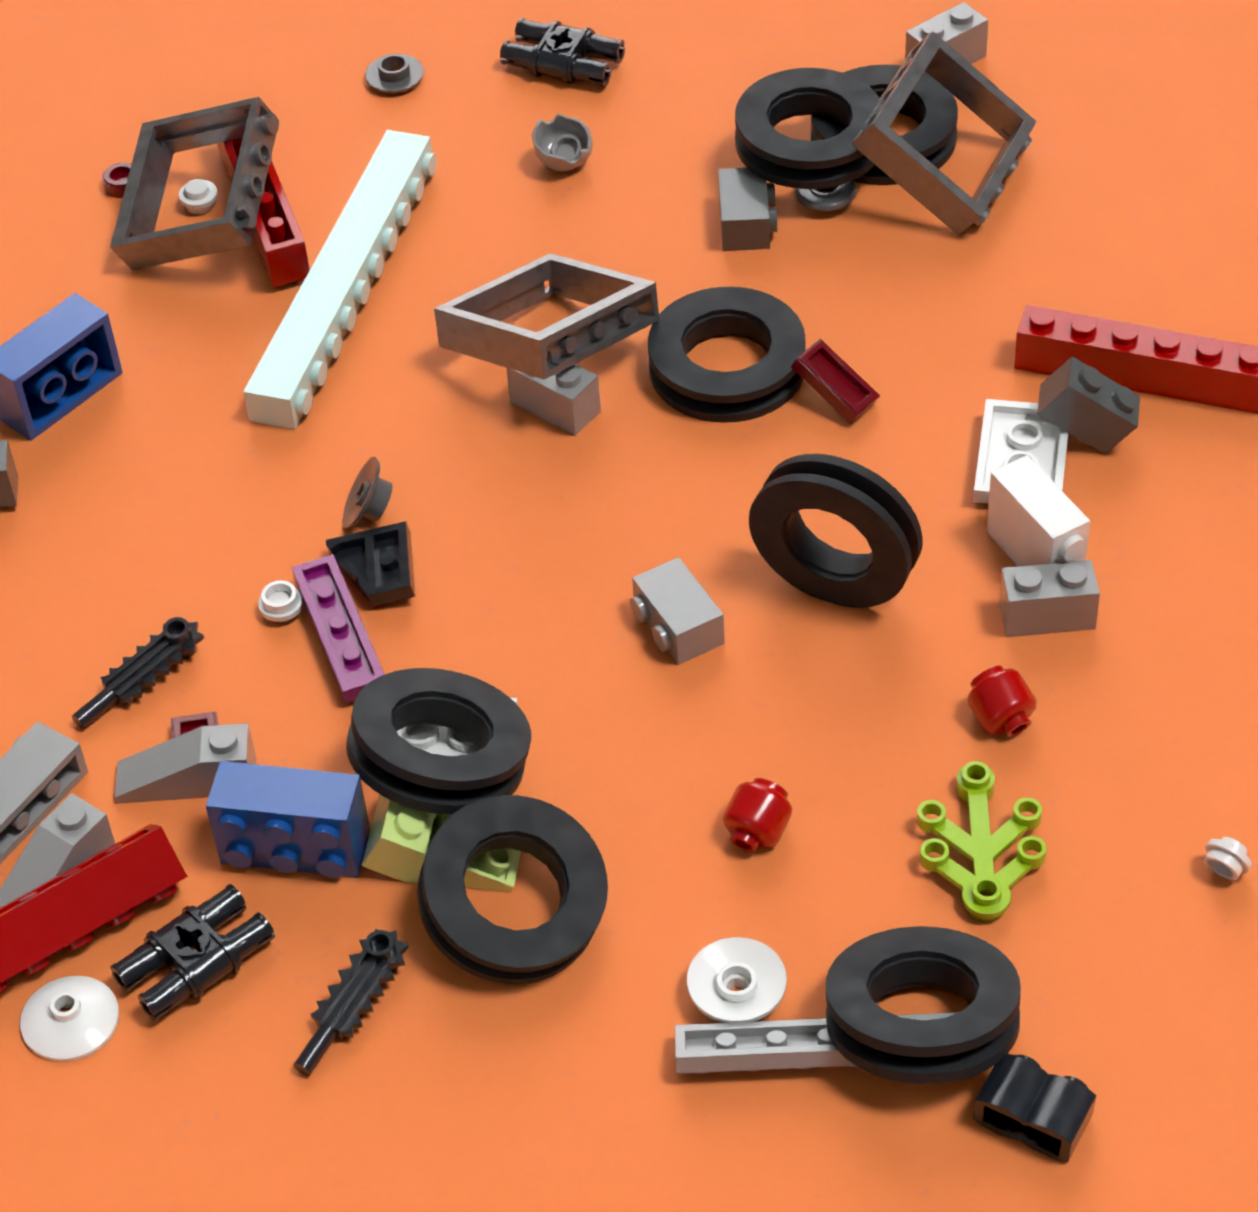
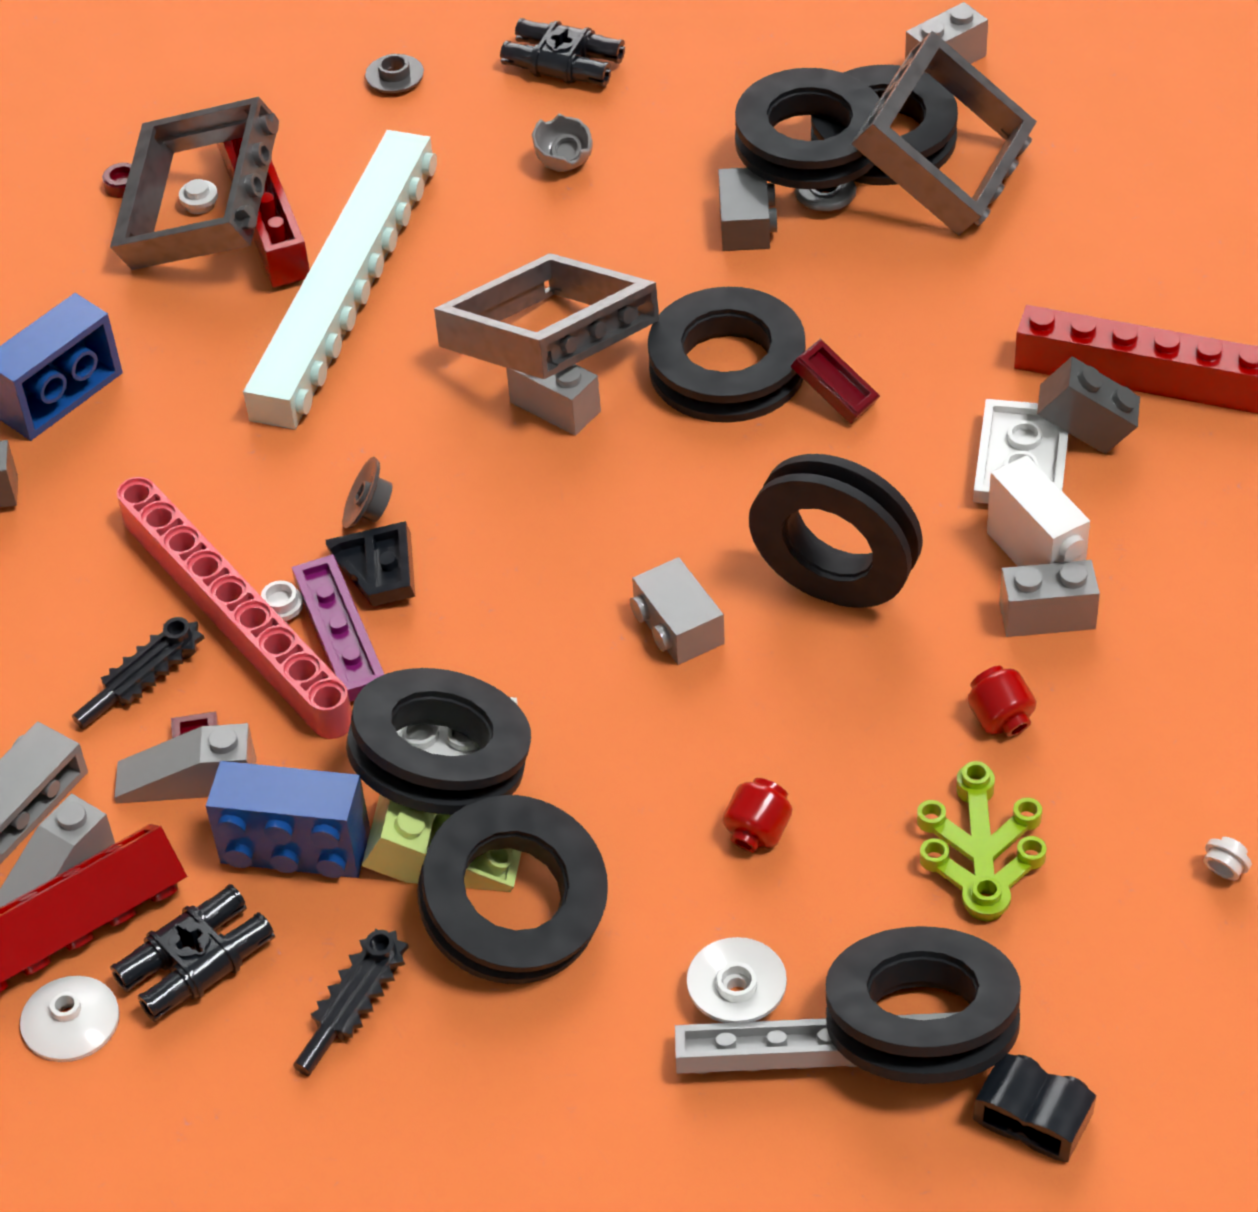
none -> coral beam [117,477,352,739]

